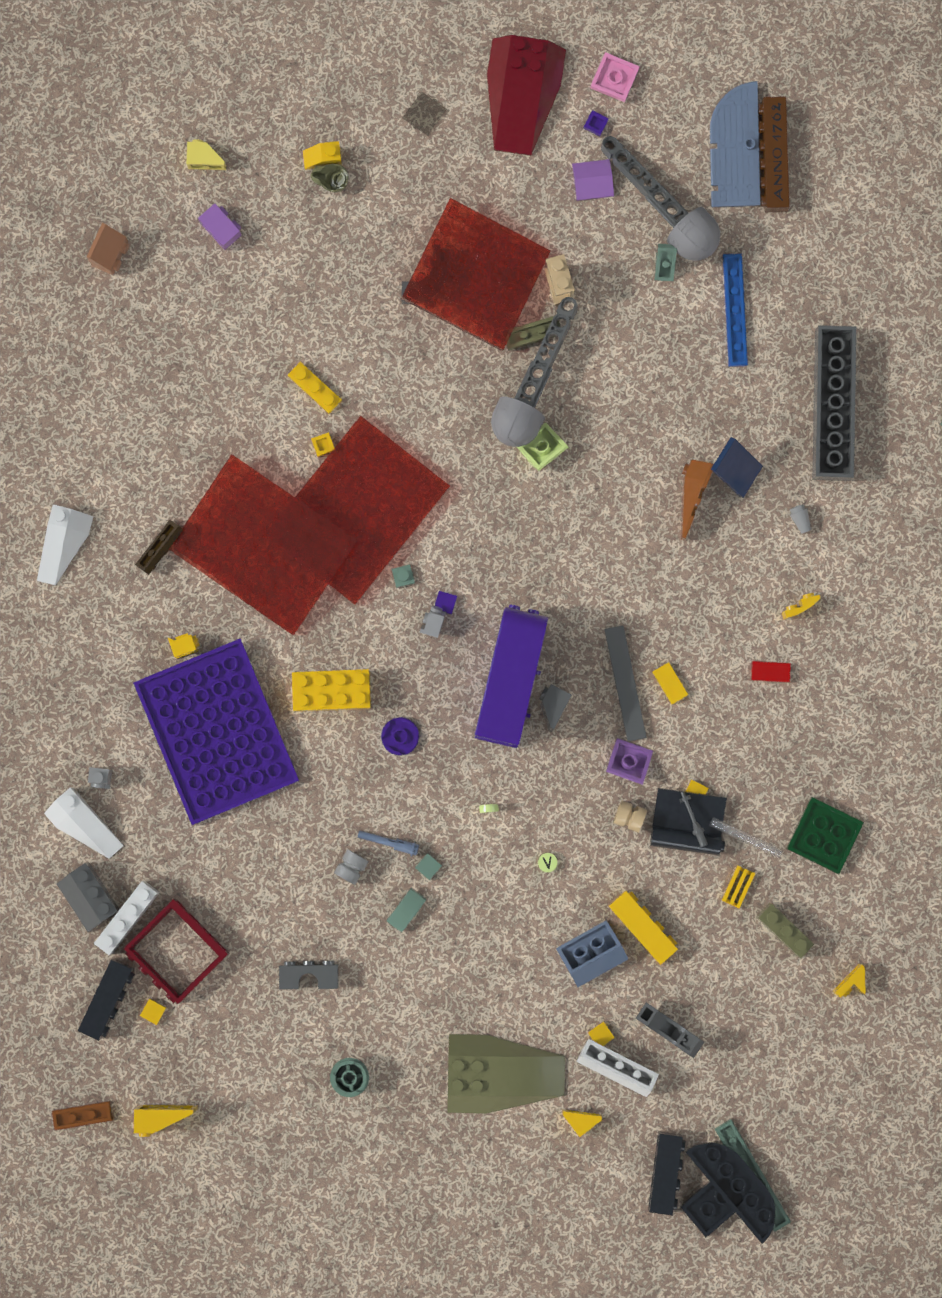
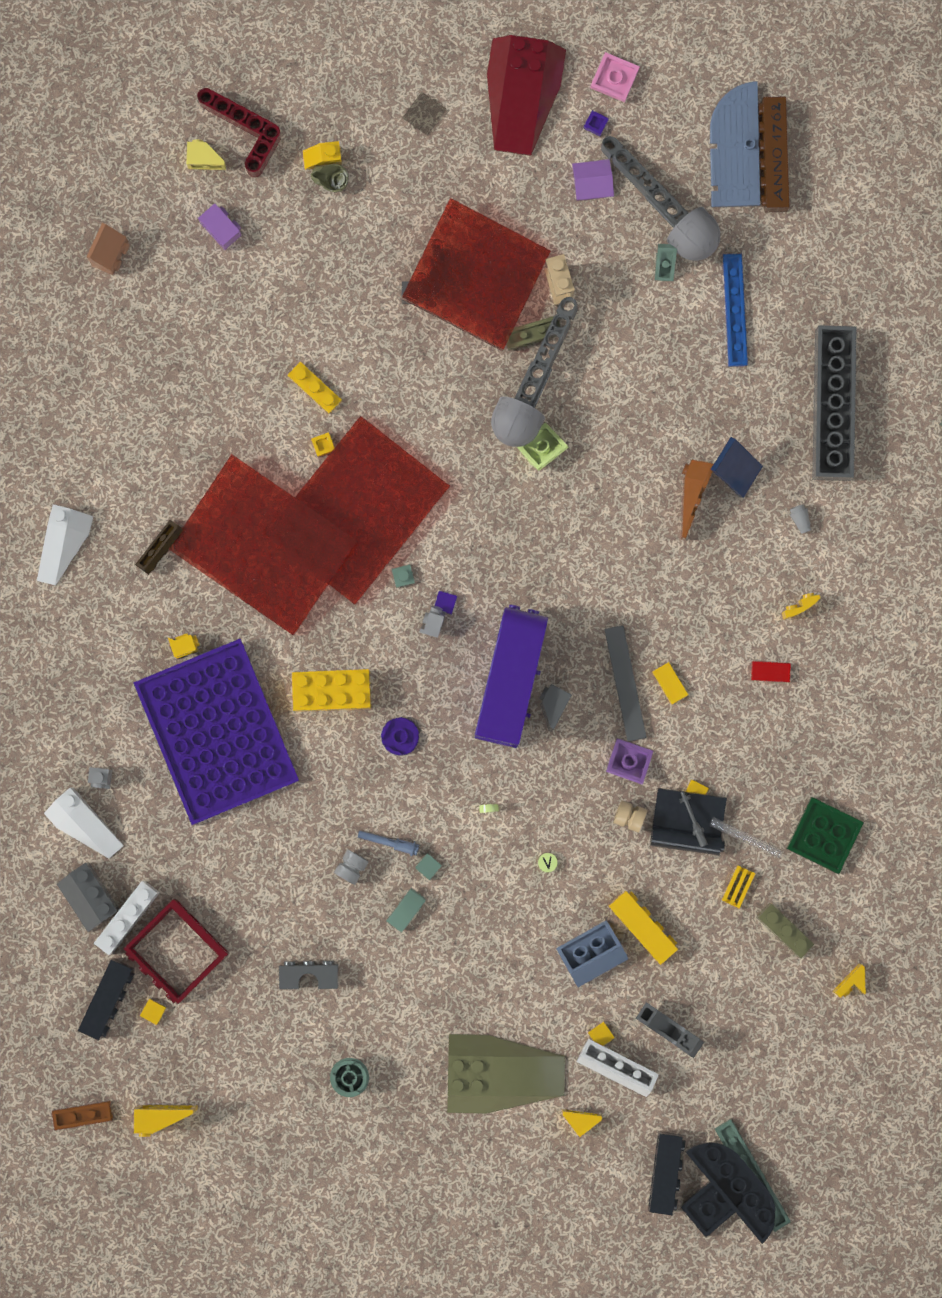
none -> dark red beam [197,88,281,177]

